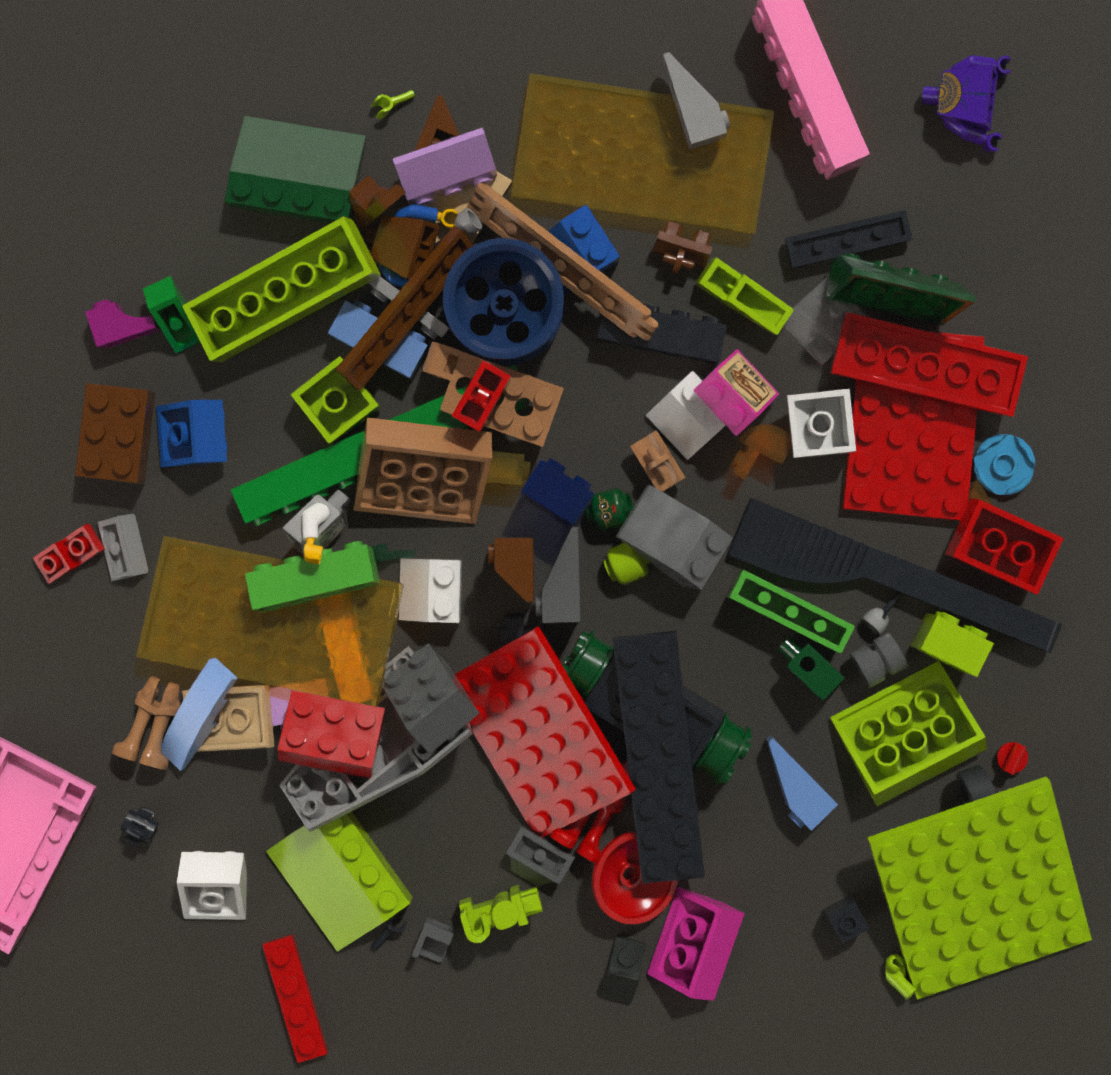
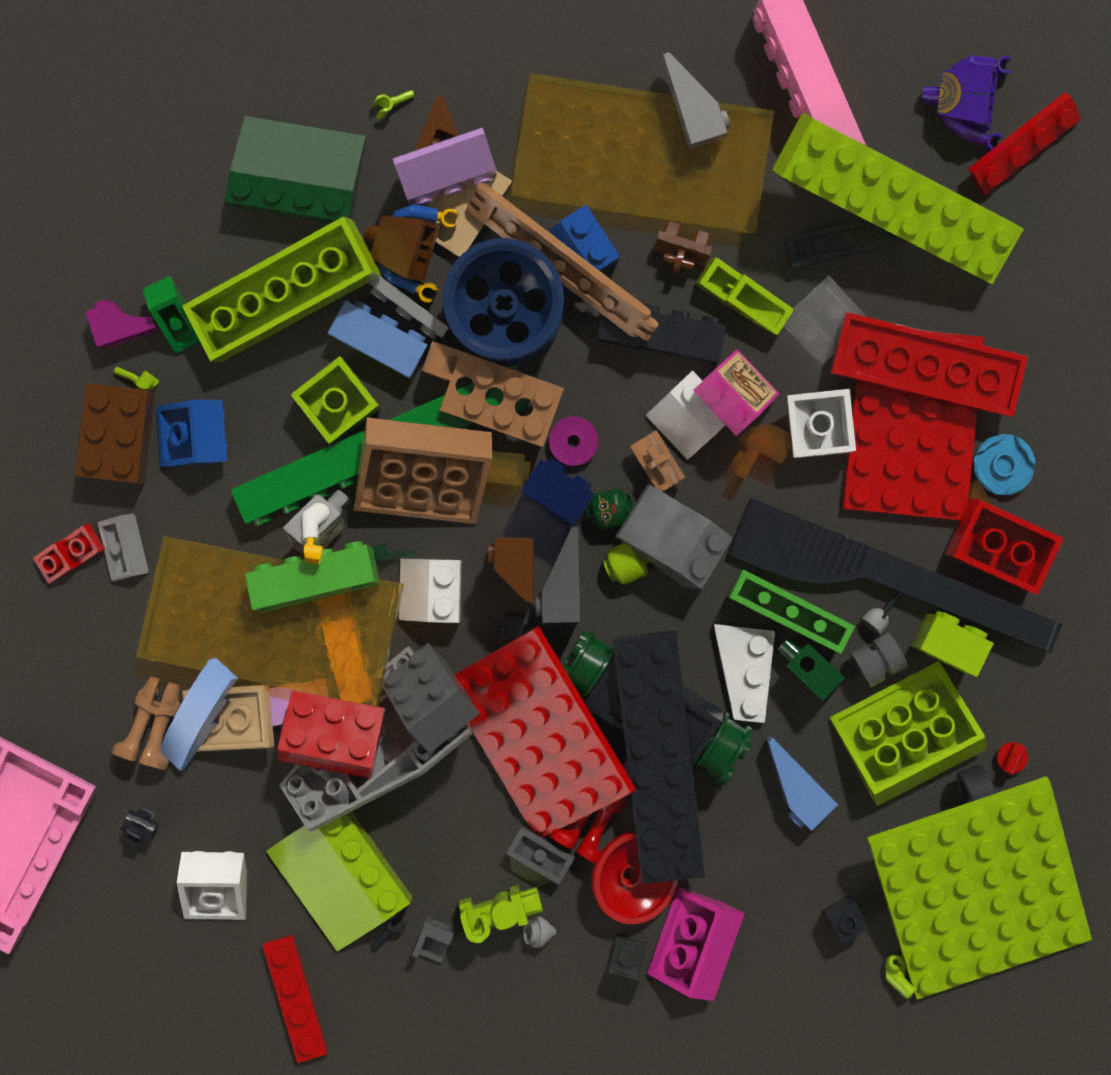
reddish brown plate [335,226,474,391] -> none
reddish brown slope [349,176,406,231] -> none
light grey hinge [433,208,482,250] -> none
red brick [452,360,511,432] -> none
dark green slope [825,254,976,326] -> none
none -> lime hand [114,367,159,391]
none -> light grey plate [523,916,556,948]
none -> magenta piece [549,416,598,466]
none -> white wing [713,624,775,723]
none -> lime brick [772,112,1024,284]
none -> red plate [968,92,1081,195]

